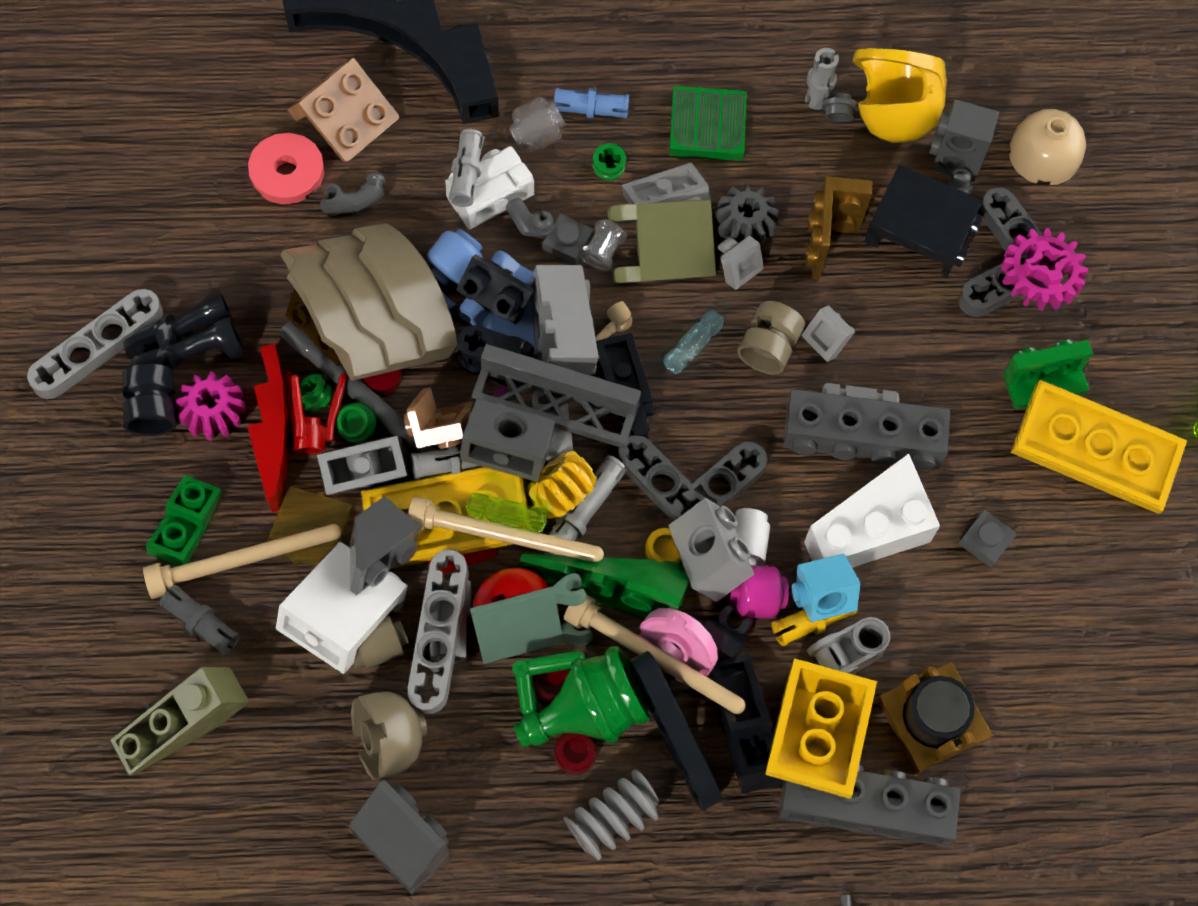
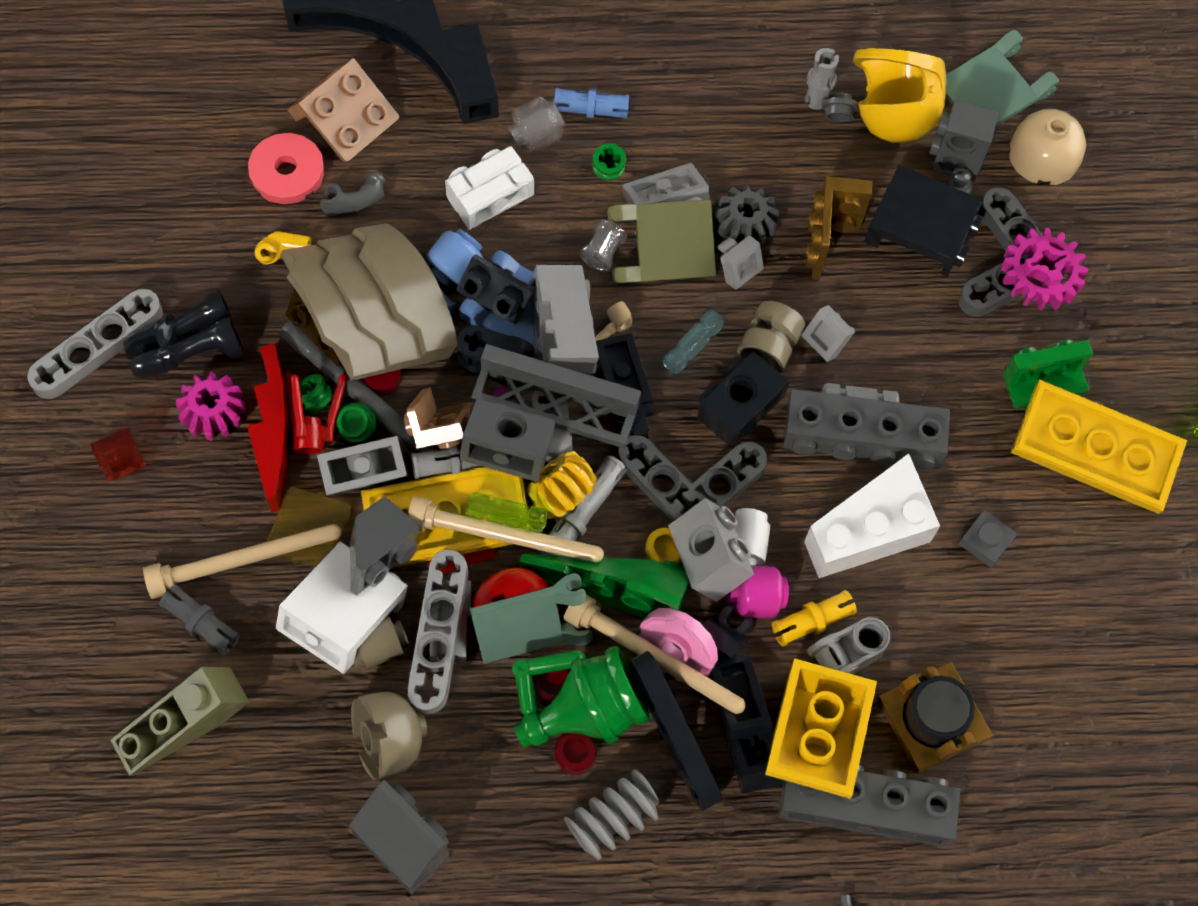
black wheel [122,364,177,436] -> none
green slope [146,475,222,566] -> none
light grey pin [448,129,485,207] -> none
dark grey arm [506,198,555,237] -> none
dark grey plate [542,214,594,265] -> none
green tile [669,86,747,161] -> none
medium azure brick [792,553,860,622] -> none
none -> clear red tile [90,428,146,482]
none -> yellow arm [254,231,311,265]
none -> black brick [697,351,789,448]
none -> sand green flag [946,30,1059,127]

